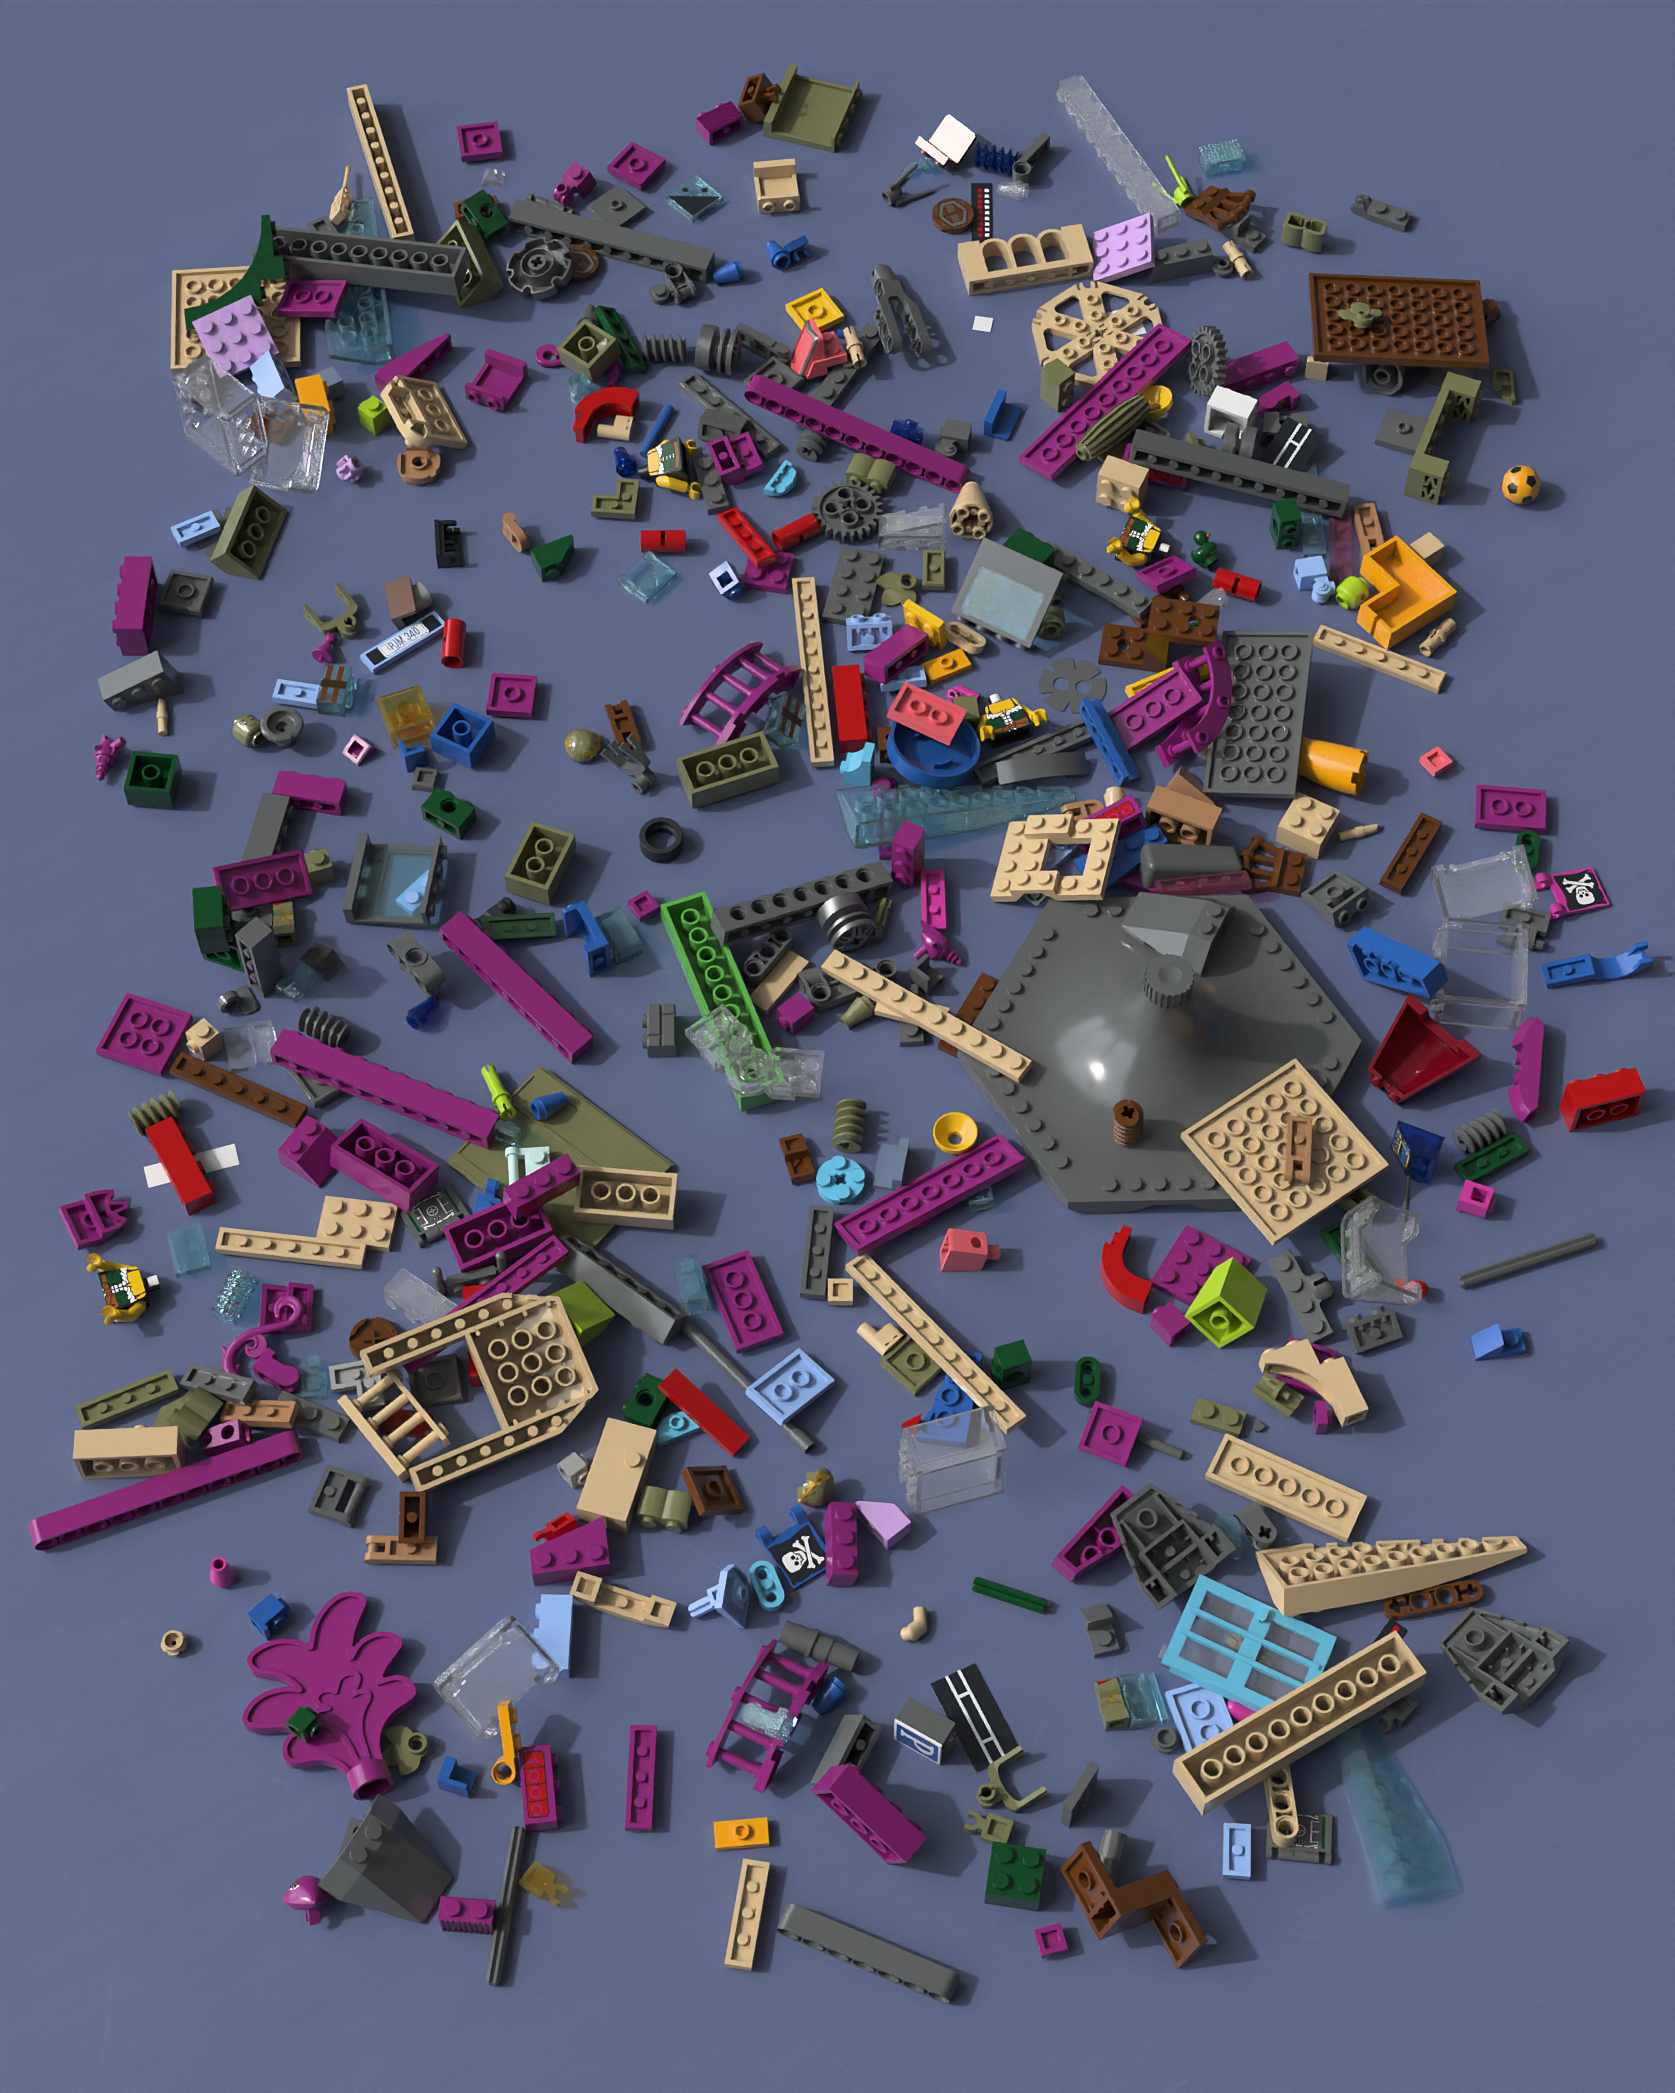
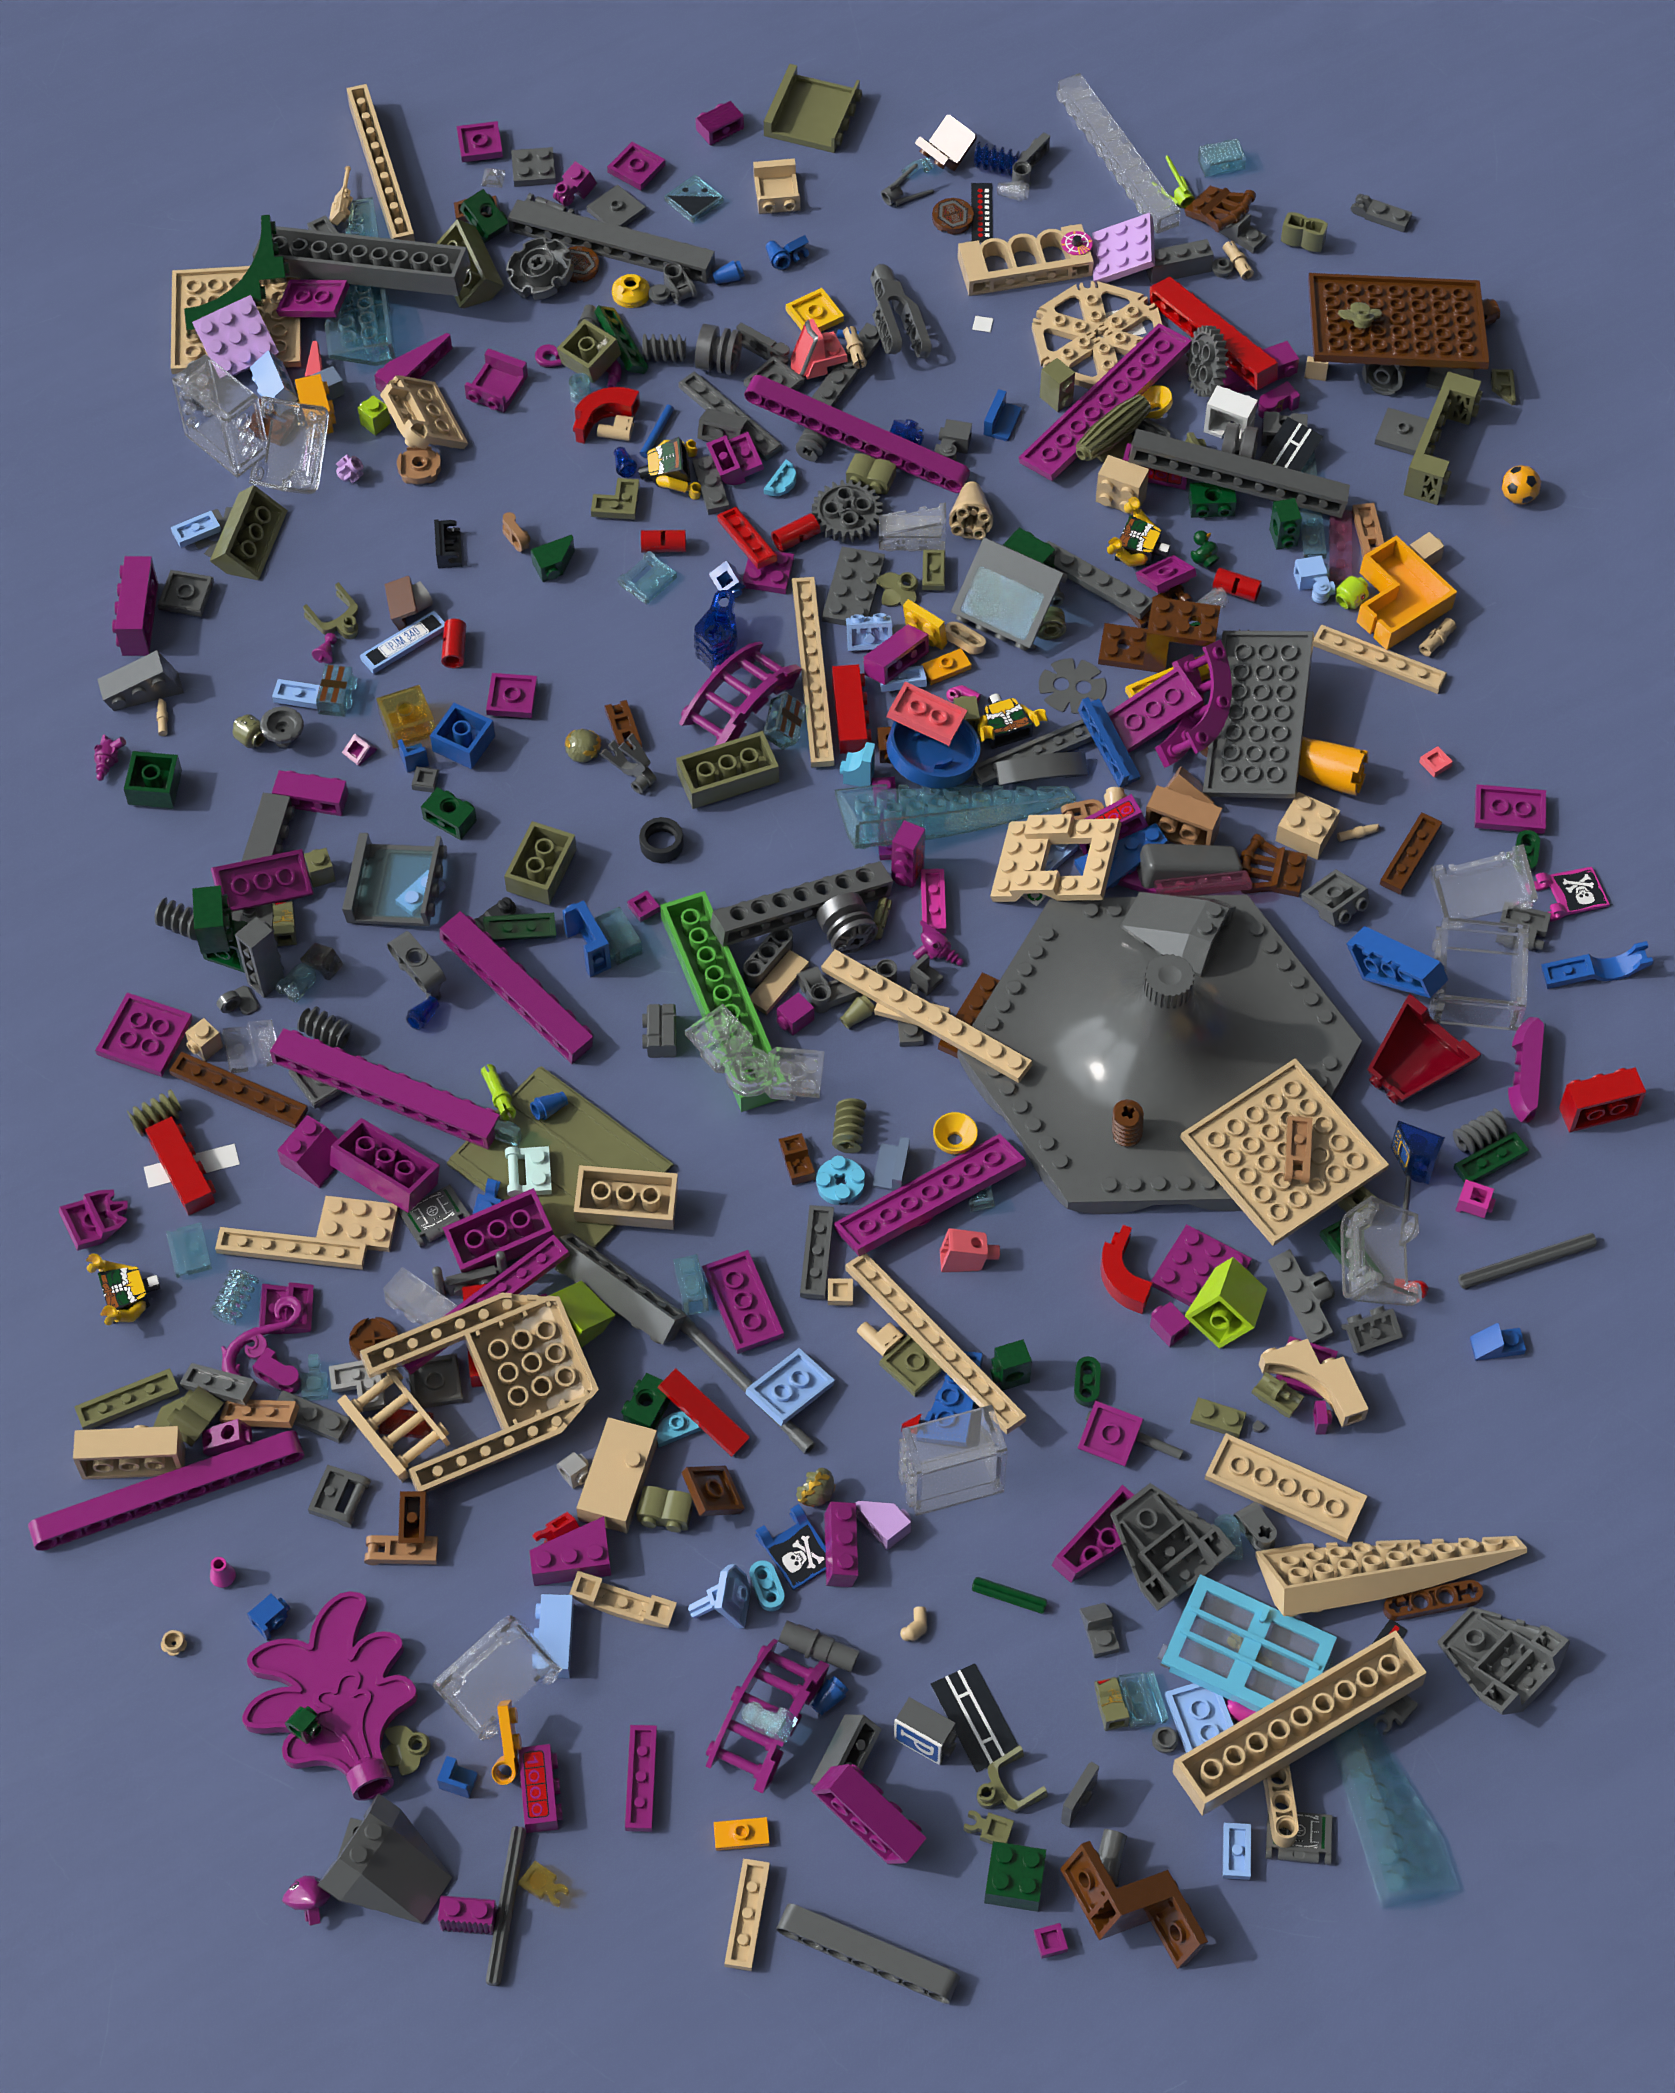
magenta brick [503,1154,581,1220] -> none
reddish brown brick [738,73,782,124] -> none
none -> dark grey piece [154,897,197,940]
none -> coral slope [305,341,323,377]
none -> dark grey plate [511,147,556,187]
none -> yellow piece [612,274,650,308]
none -> clear blue piece [694,590,738,672]
none -> piece [1061,231,1093,255]
none -> red brick [1150,276,1278,390]
none -> dark green brick [1188,482,1237,518]

